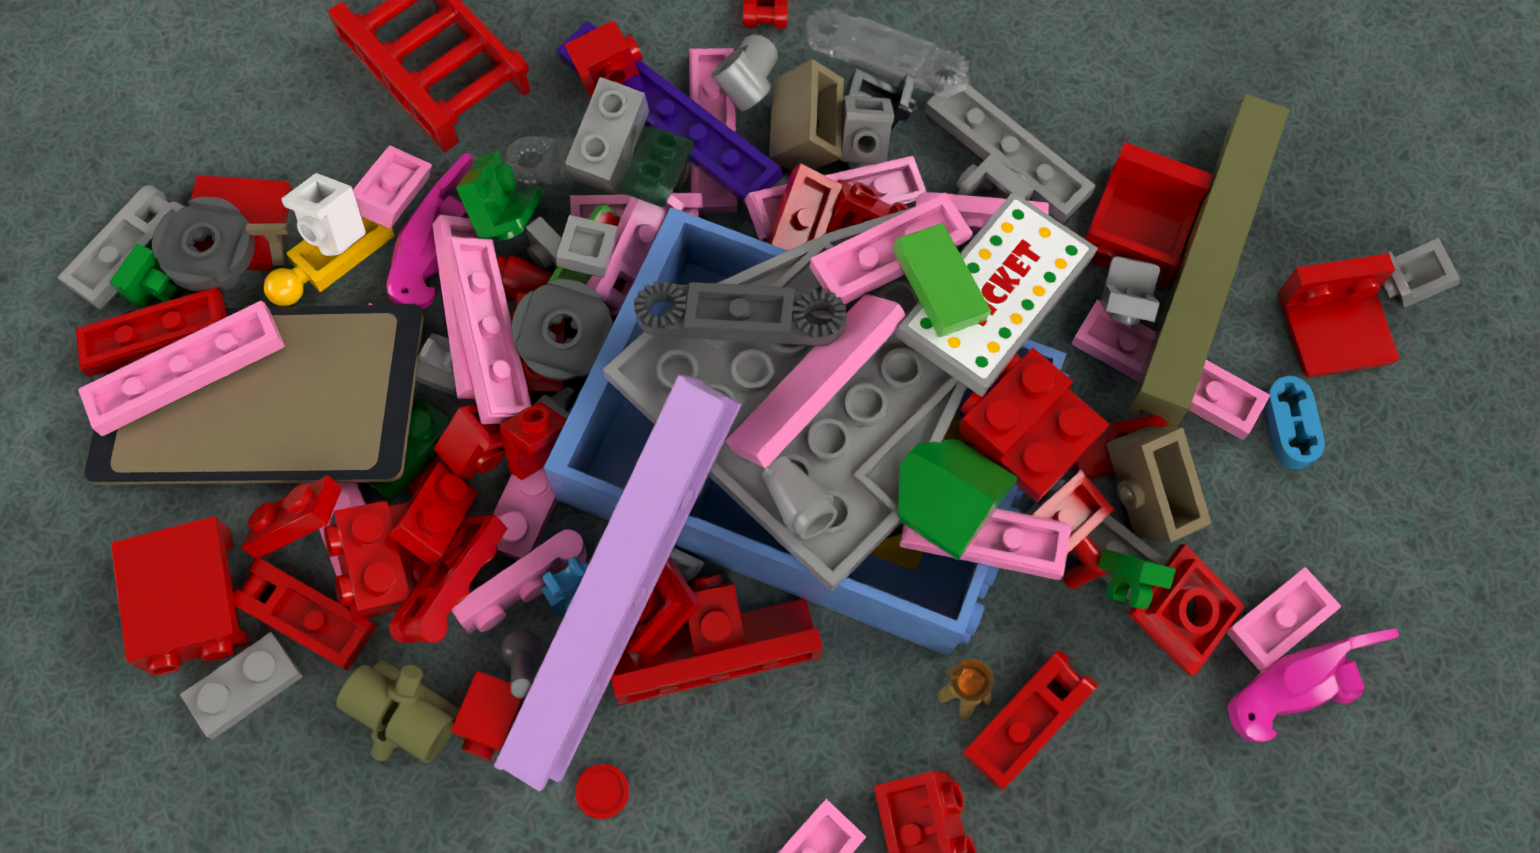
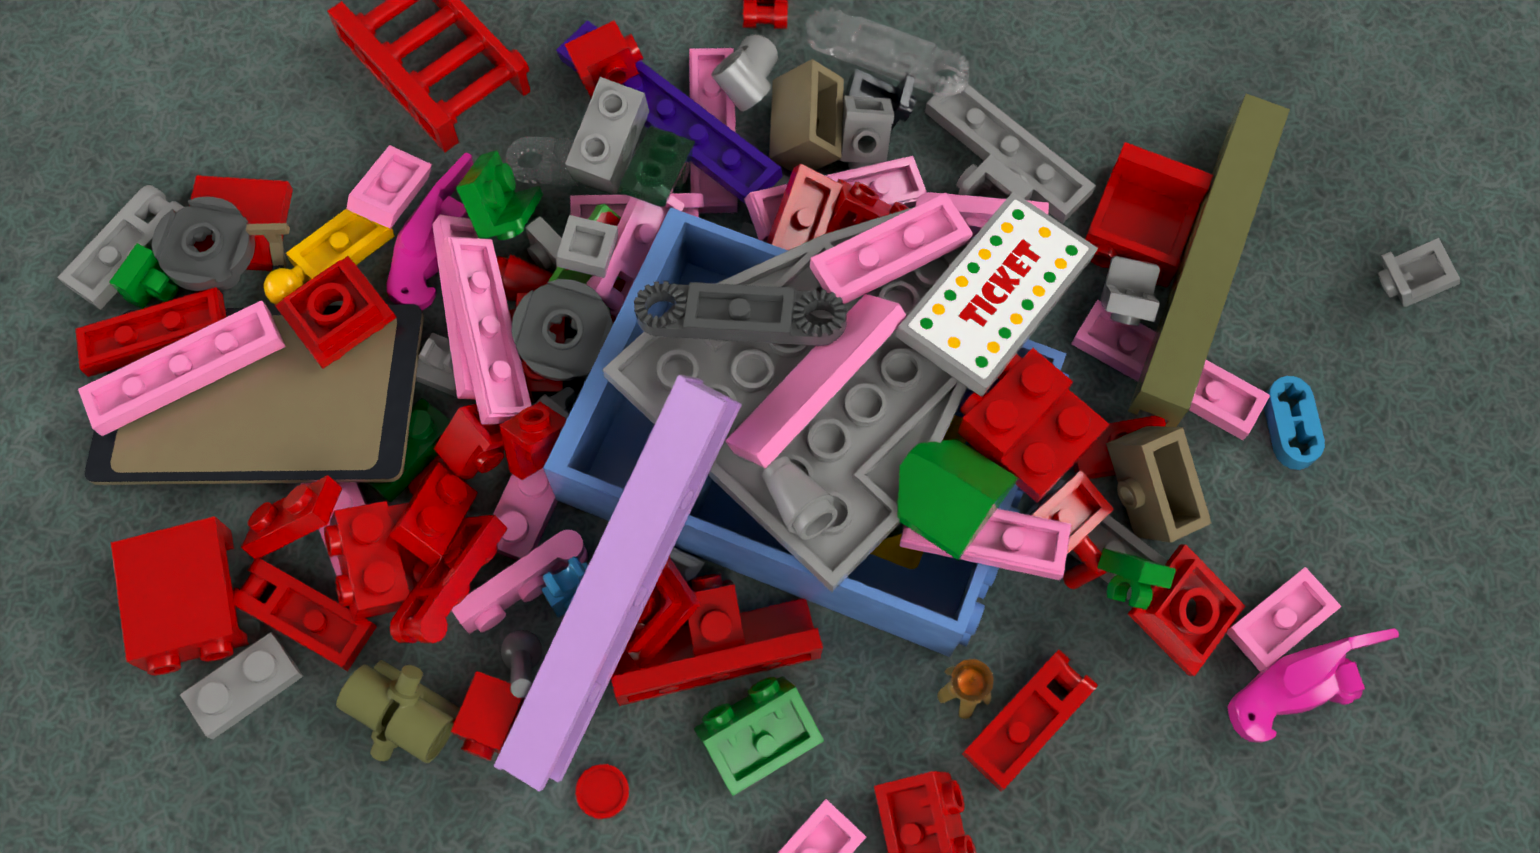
white brick [281,173,366,256] -> none
bright green tile [892,223,991,338] -> none
red bracket [1277,253,1399,378] -> none
none -> red piece [275,256,397,369]
none -> bracket [694,676,824,796]

